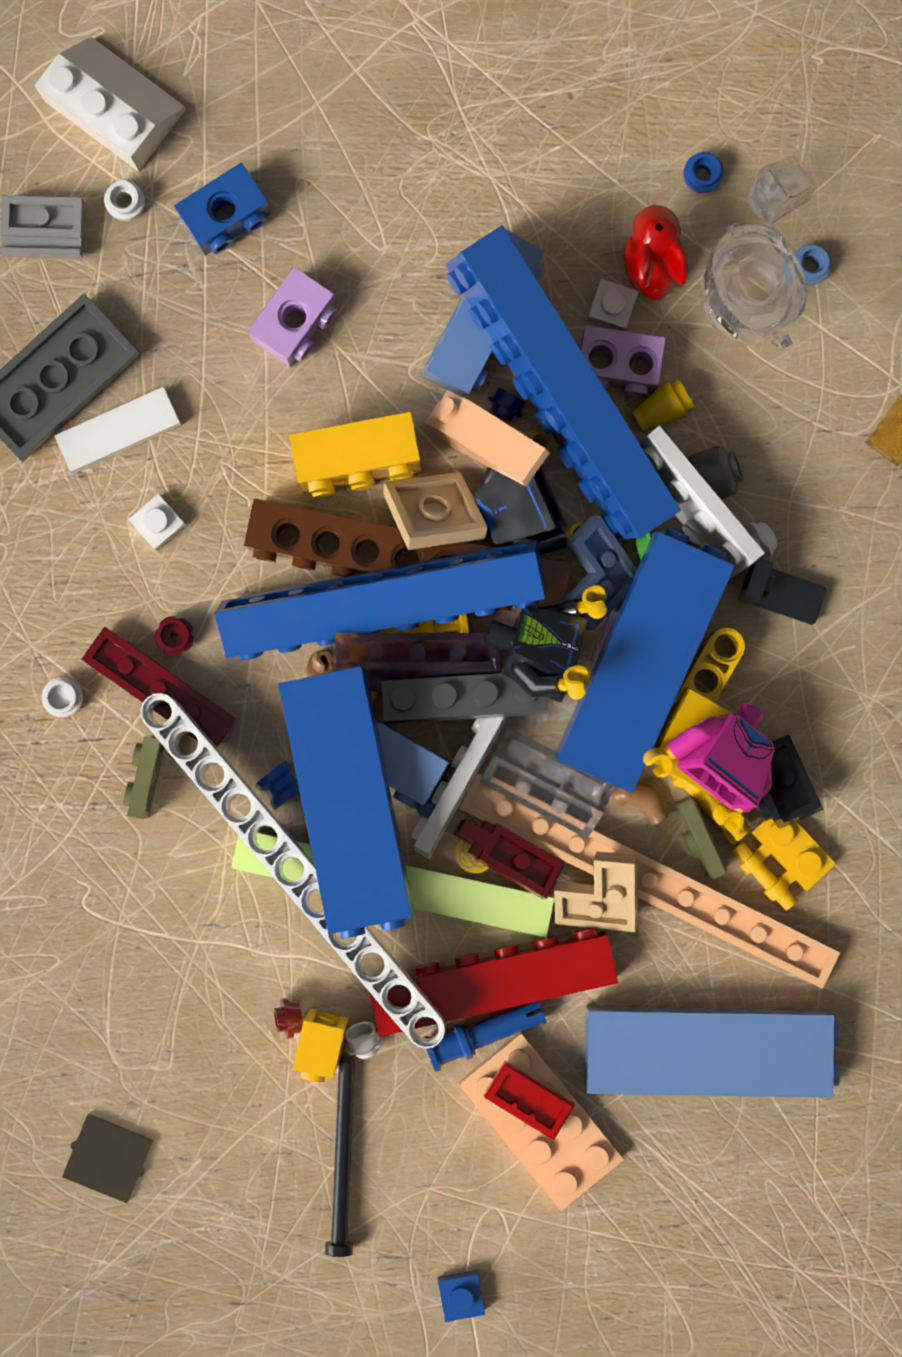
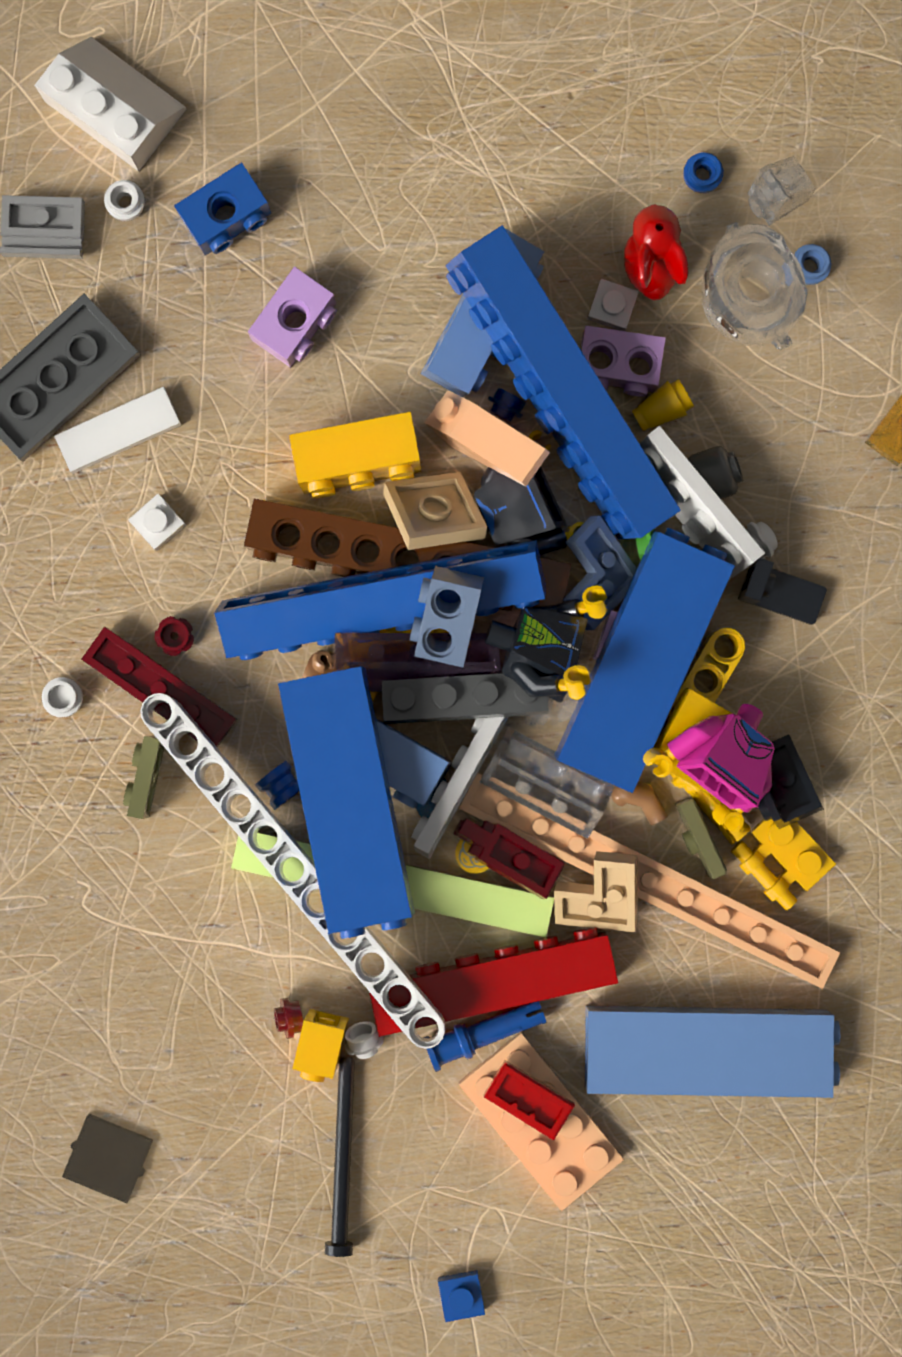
none -> sand blue brick [410,566,484,667]

